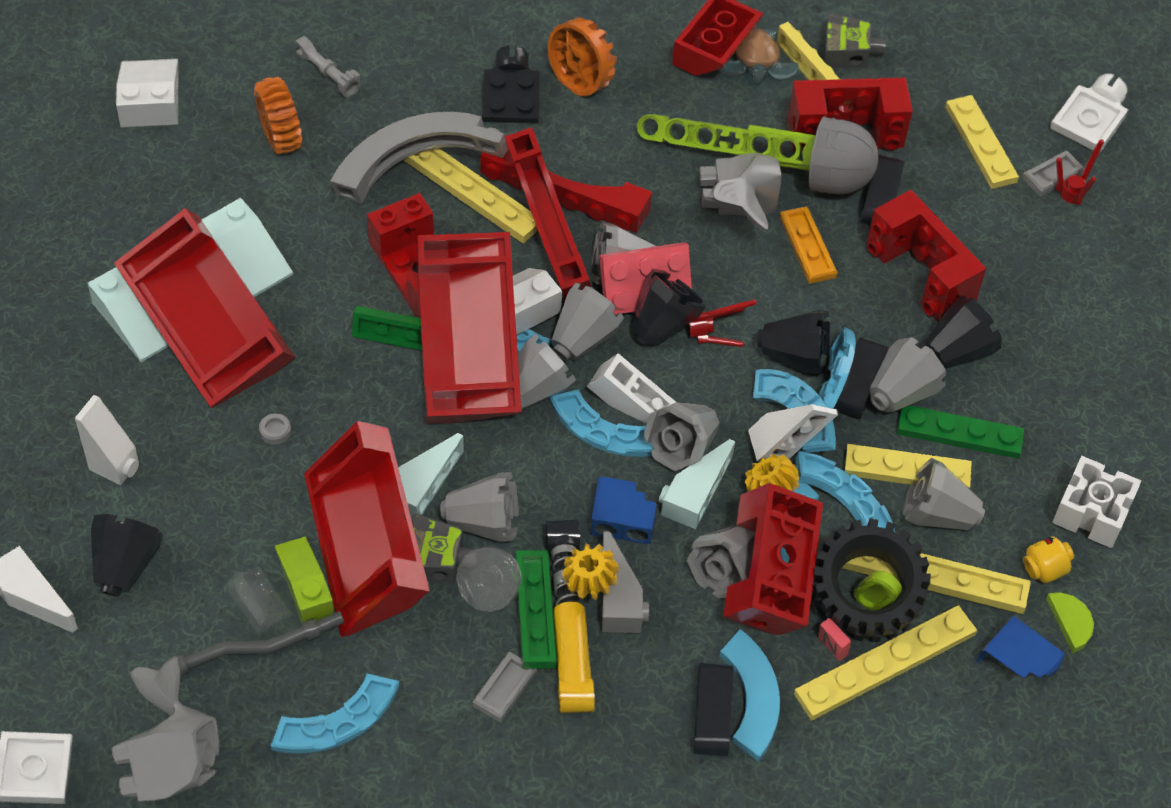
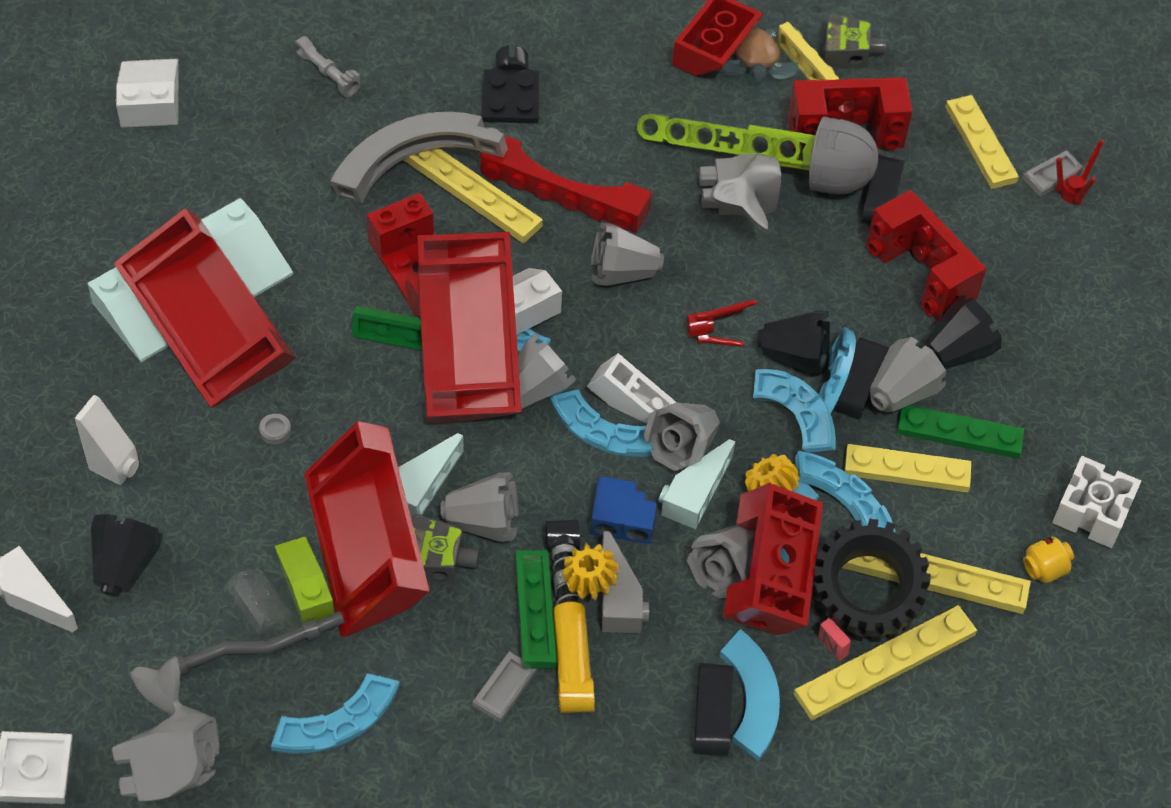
orange gear [254,77,302,155] -> none
clear tile [457,545,522,612] -> none
red arch [505,127,591,303] -> none
orange gear [548,17,617,96] -> none
light grey cone [551,283,624,361] -> none
coral plate [599,242,692,315] -> none
black cone [632,269,706,346] -> none
white slope [748,404,838,462] -> none
light orange tile [779,206,838,284] -> none
lime tile [853,571,902,611] -> none
light grey cone [902,457,985,530] -> none
blue piece [977,616,1065,678] -> none
lime tile [1046,592,1094,654] -> none
white plate [1050,74,1128,154] -> none

